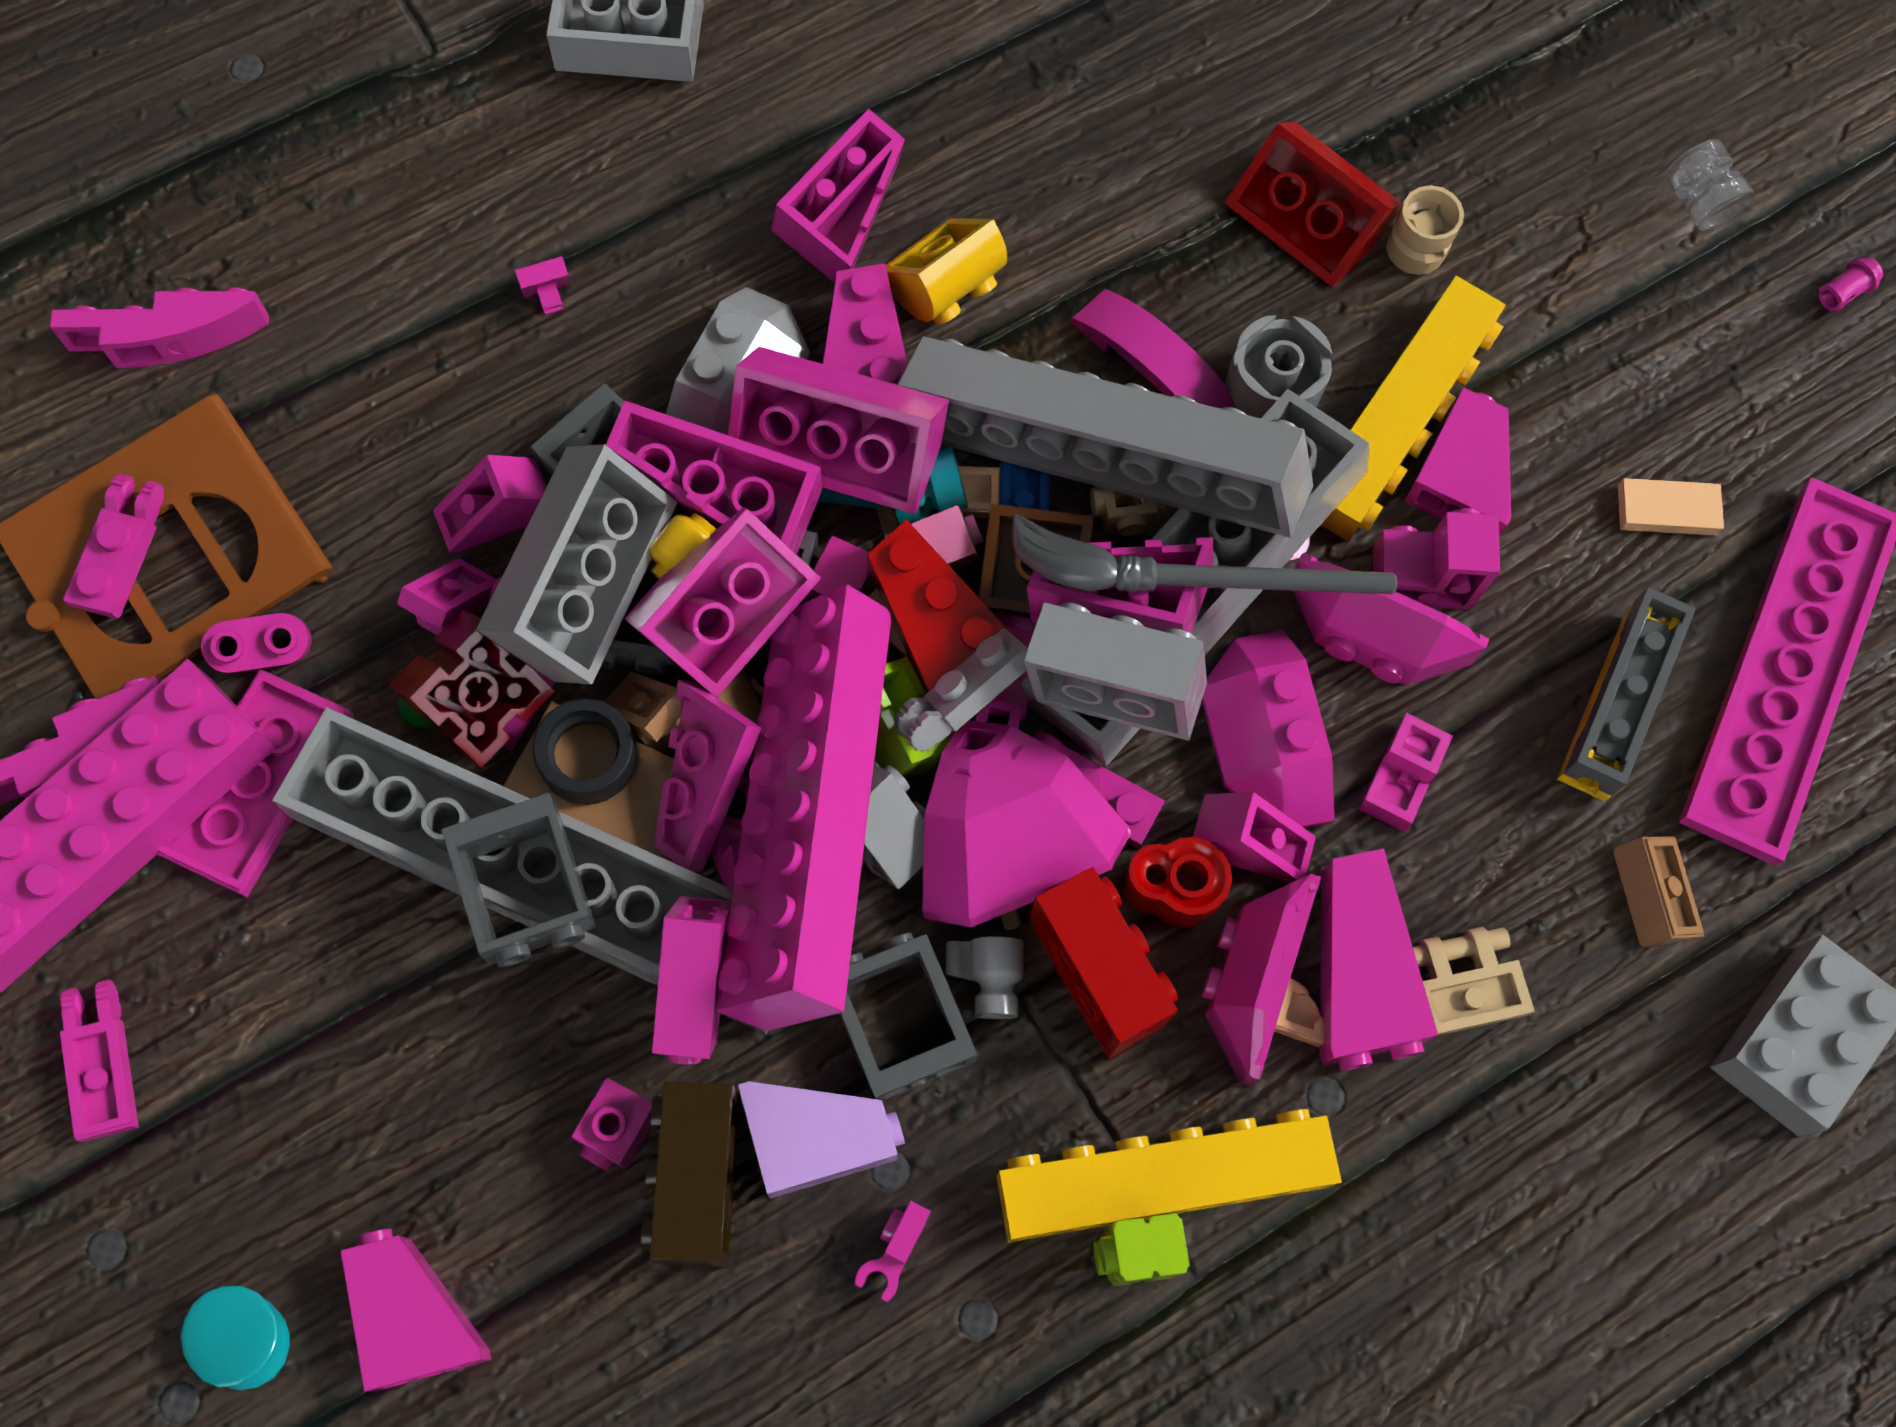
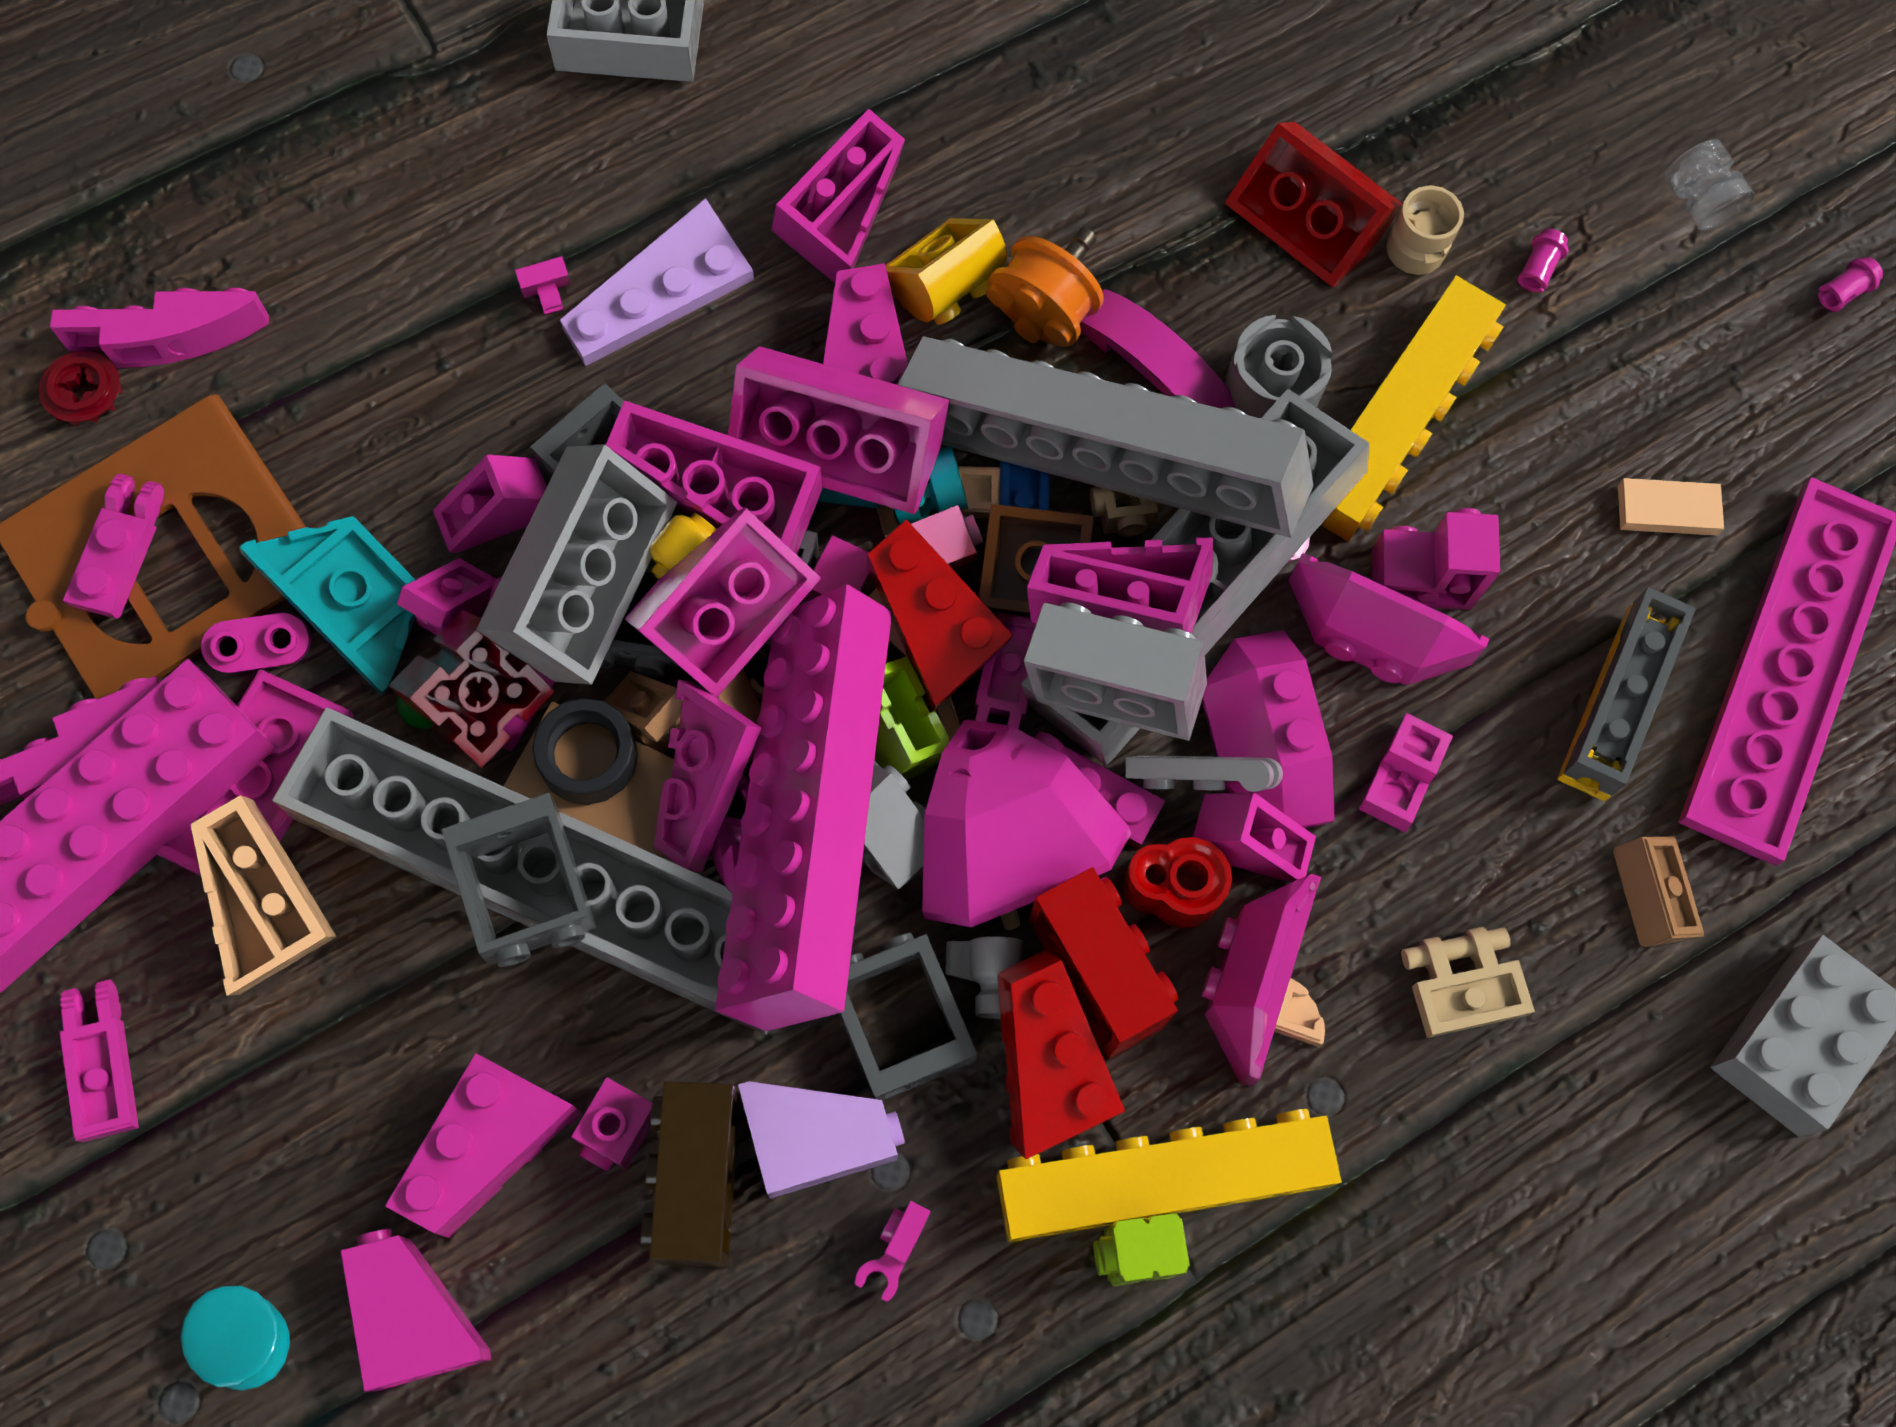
dark pink slope [652,895,732,1065] -> none
light grey wedge [666,287,811,435] -> none
light grey hinge [893,628,1028,752] -> none
dark grey piece [1012,514,1397,594] -> none
dark pink slope [1319,848,1438,1071] -> none
dark pink slope [1404,387,1511,536] -> none
none -> dark red gear [39,351,124,427]
none -> light nougat wedge [190,795,337,996]
none -> teal wing [239,516,416,696]
none -> dark pink wedge [385,1053,582,1238]
none -> lavender wing [560,198,754,366]
none -> orange wheel [986,227,1104,347]
none -> red wedge [997,950,1125,1160]
none -> light grey plate [1126,755,1283,792]
none -> dark pink pin [1517,229,1569,293]

